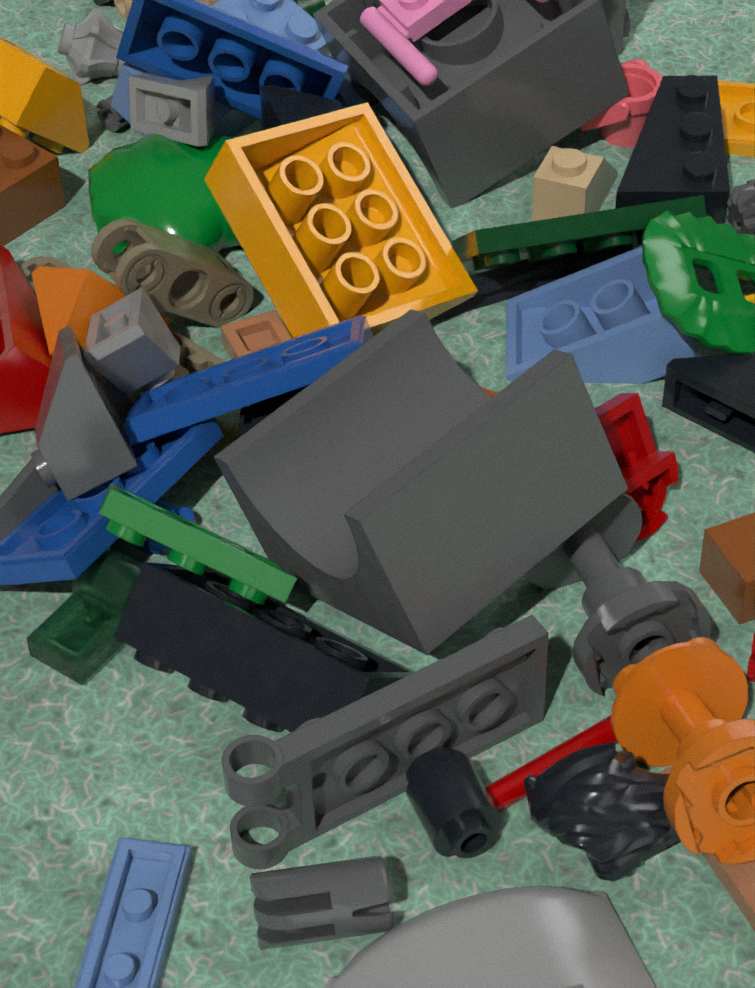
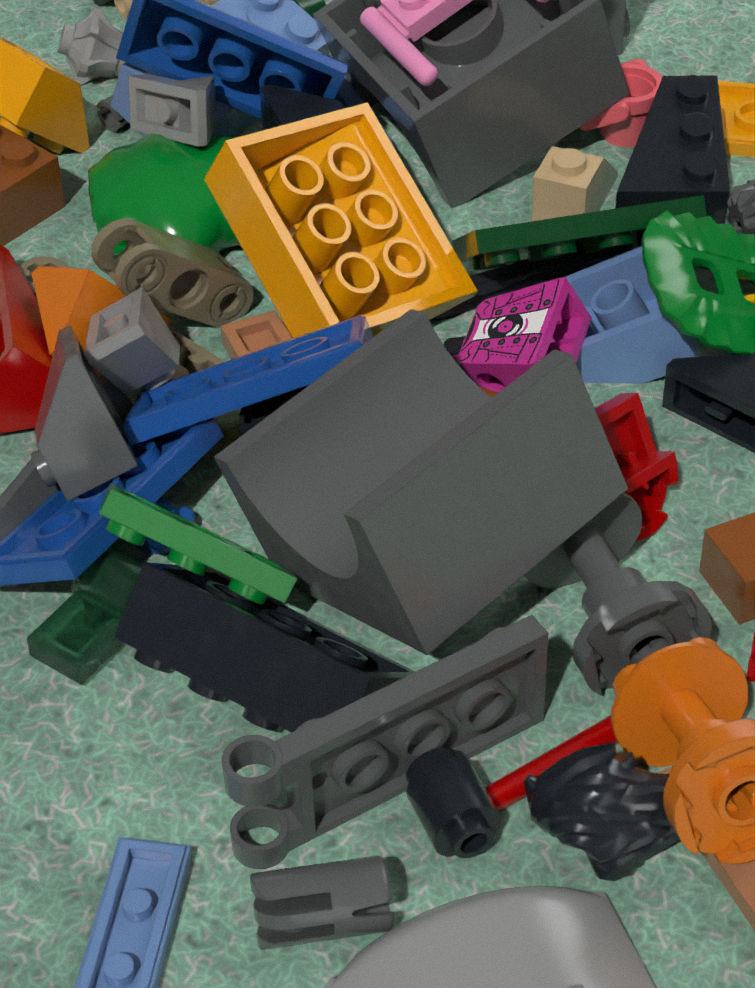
none -> dark pink torso [443,277,592,393]

